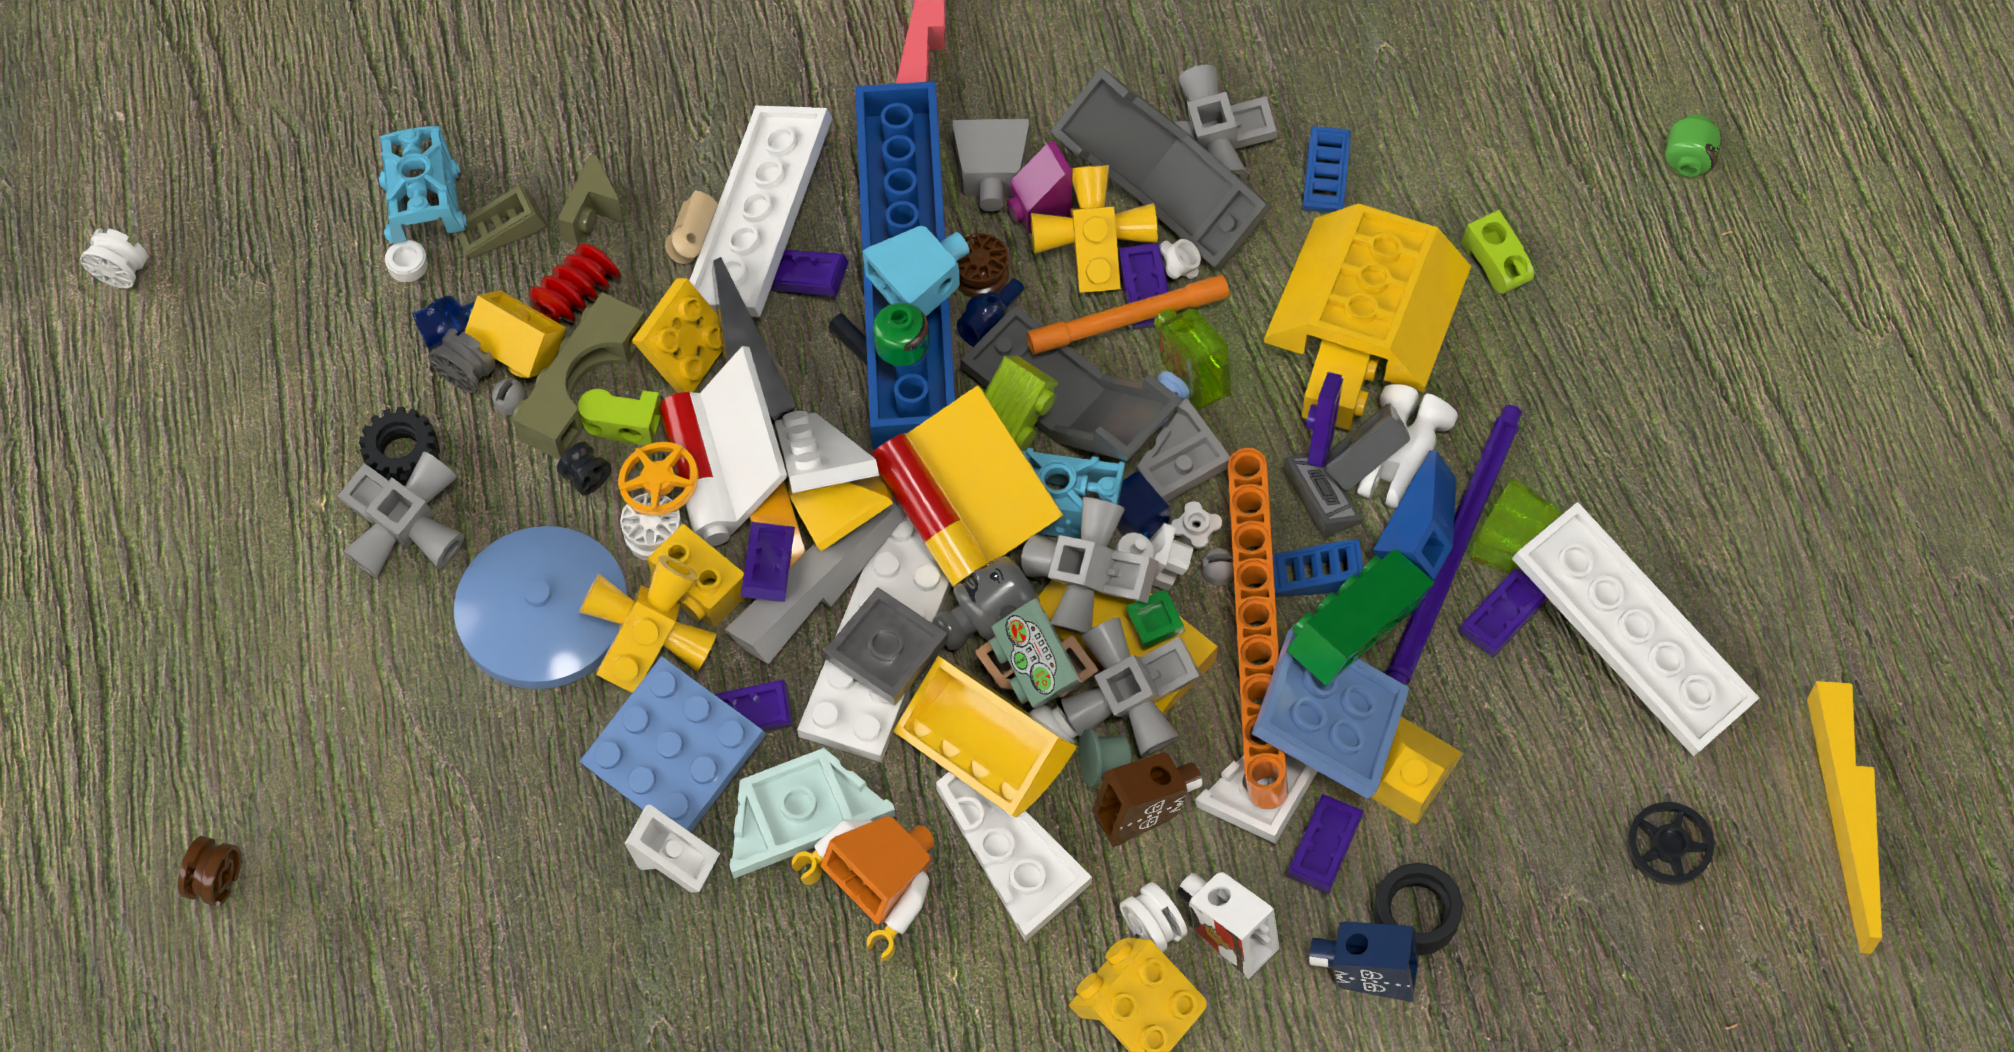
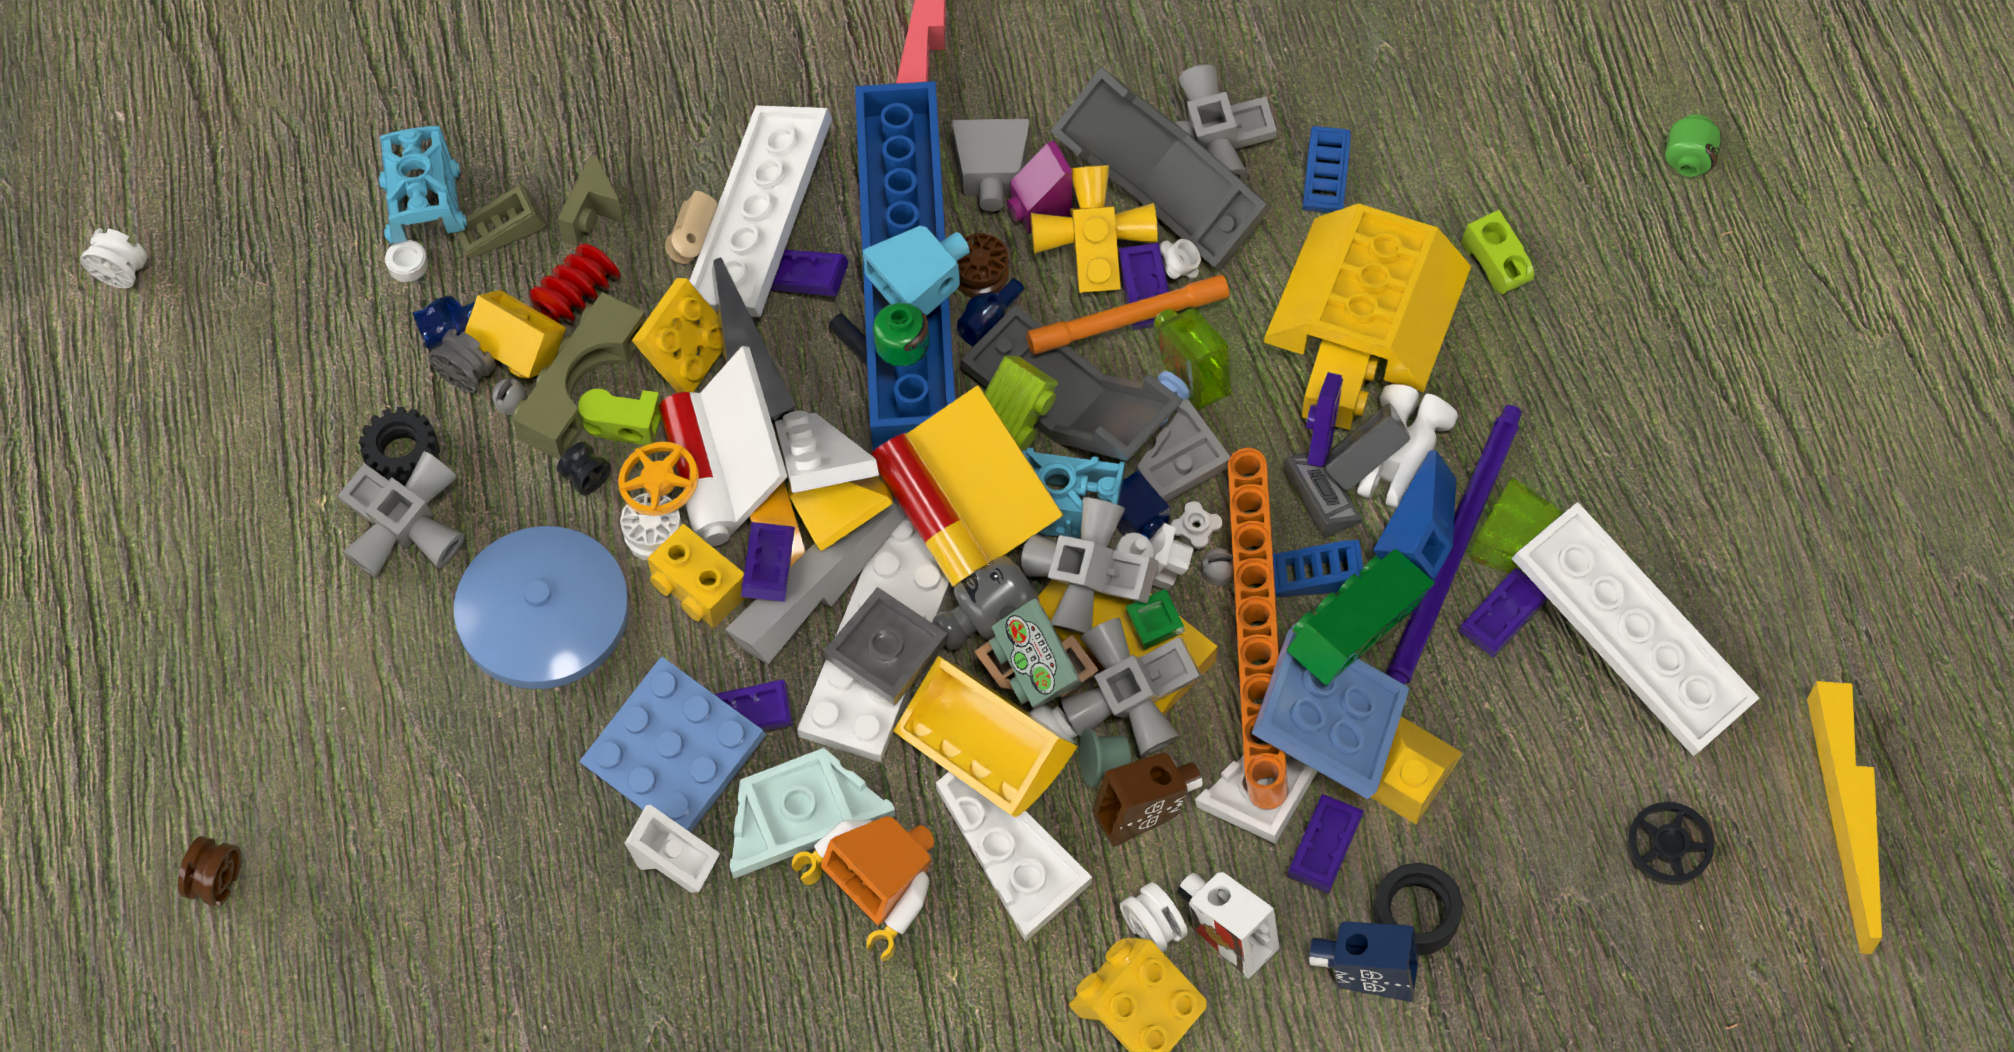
yellow brick [579,556,717,693] -> none

